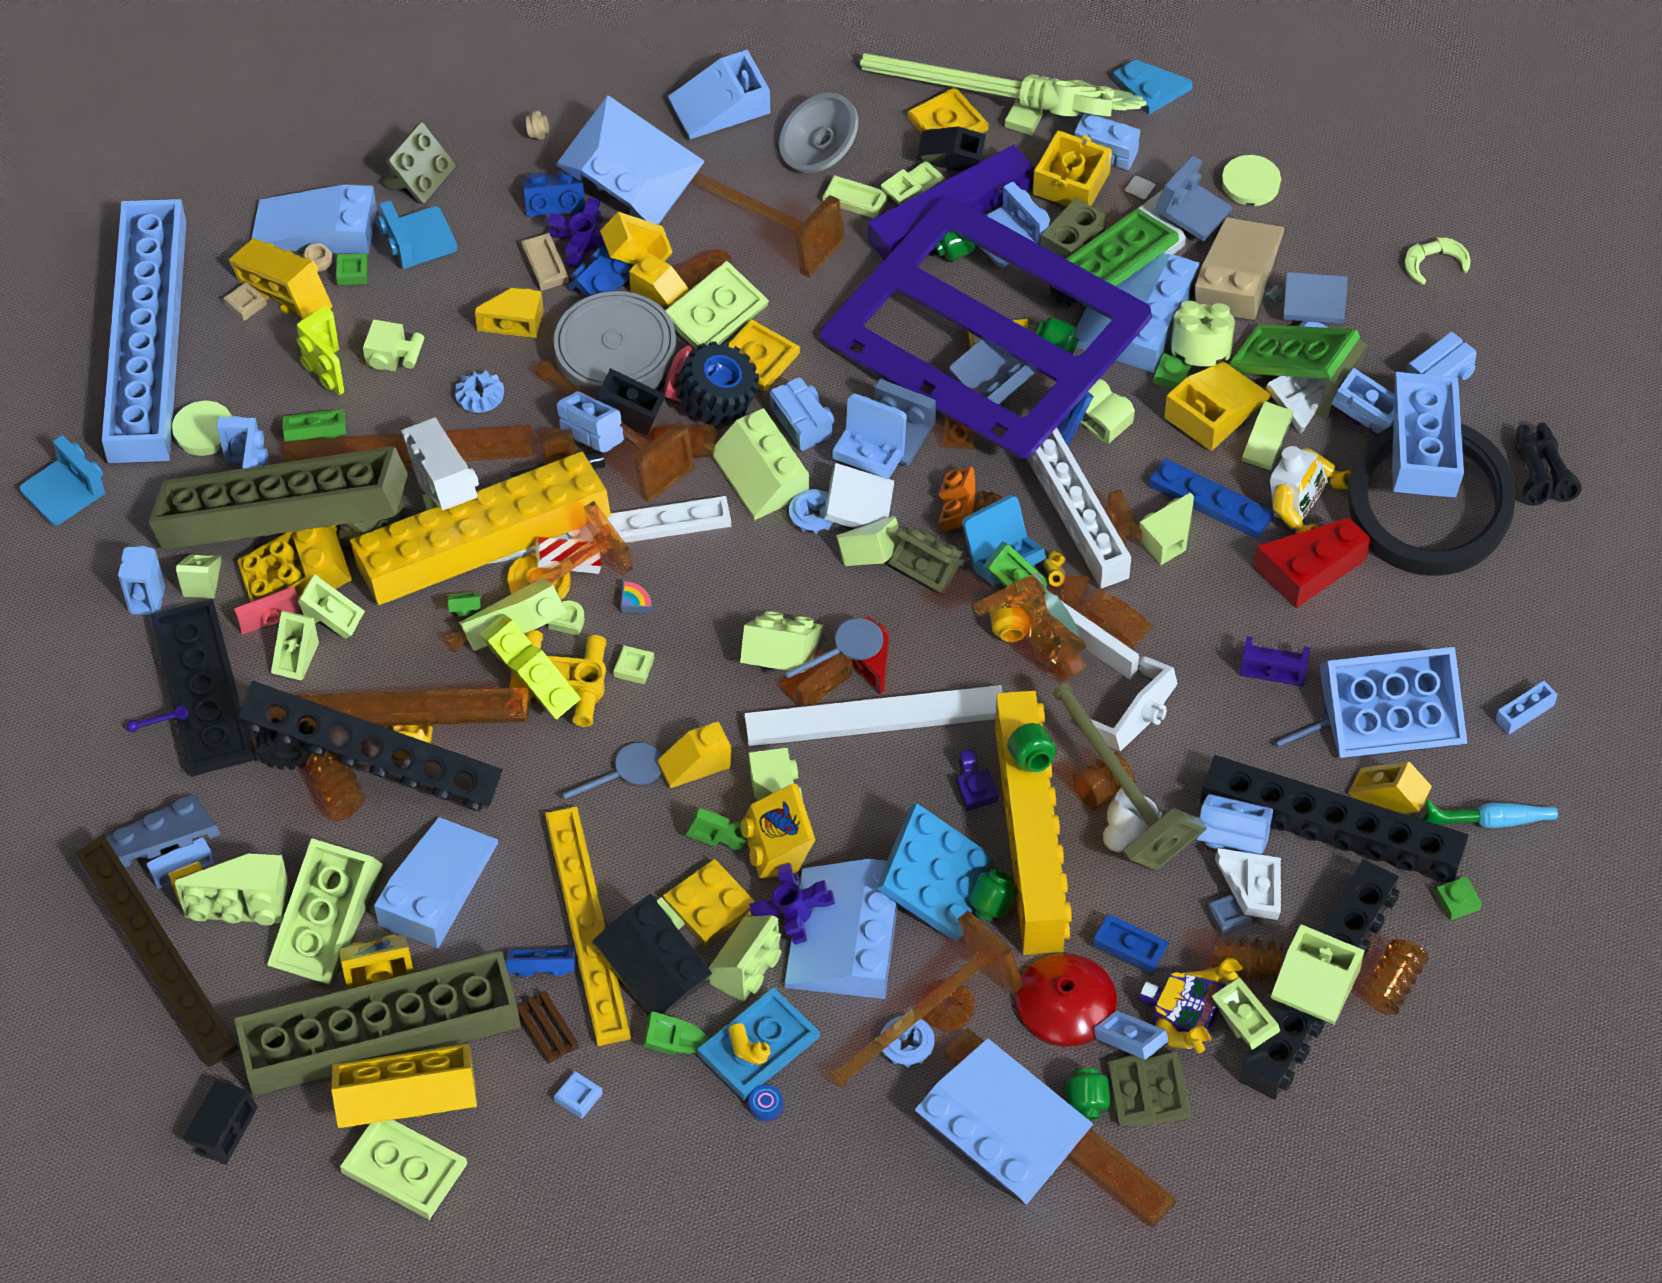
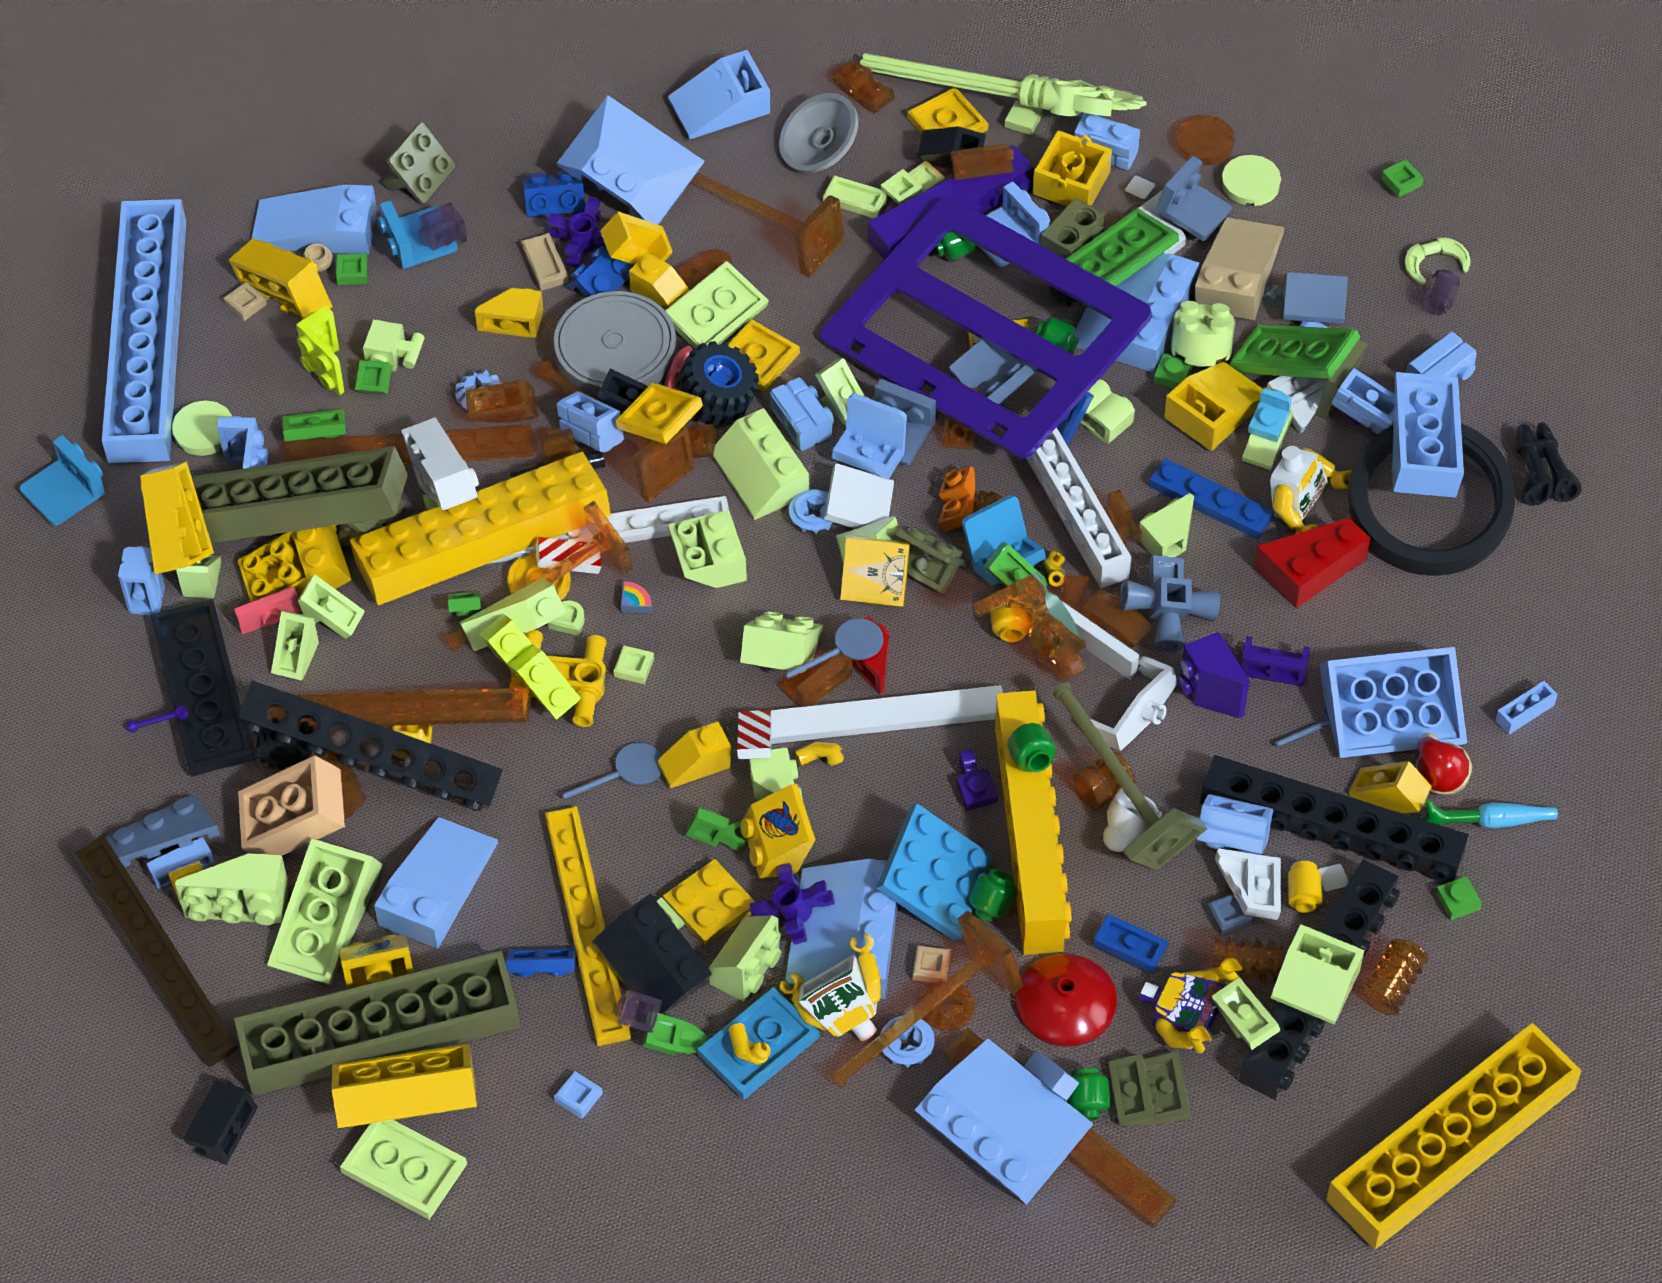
reddish brown tile [517,991,579,1063] -> none
tan plate [526,111,549,140] -> none
blue tile [749,1085,783,1121] -> none
light blue plate [1094,1010,1168,1060] -> none
dark azure wing [1112,59,1193,115] -> none
none -> yellow wedge [140,461,214,574]
none -> light nougat brick [238,755,345,856]
none -> bright green plate [355,360,392,395]
none -> clear purple brick [418,202,467,251]
none -> clear orange slope [465,379,538,423]
none -> yellow tile [615,382,703,444]
none -> clear purple brick [616,990,662,1033]
none -> yellowish green slope [668,510,747,588]
none -> tile [737,710,772,759]
none -> torso [780,933,881,1041]
none -> yellow arm [794,741,844,766]
none -> yellowish green slope [815,358,864,426]
none -> clear orange slope [831,60,895,114]
none -> yellow tile [840,536,910,607]
none -> tan tile [913,945,951,984]
none -> clear orange hinge [950,143,1014,181]
none -> light blue piece [1024,1050,1079,1101]
none -> sand blue brick [1119,555,1220,651]
none -> clear orange tile [1176,115,1235,165]
none -> dark purple slope [1178,632,1250,718]
none -> medium azure bracket [1248,388,1292,442]
none -> yellow brick [1288,861,1322,913]
none -> white sticker [1318,864,1349,891]
none -> yellow brick [1326,1023,1582,1250]
none -> bright green plate [1381,159,1424,198]
none -> red piece [1415,732,1472,796]
none -> clear purple brick [1423,270,1460,315]

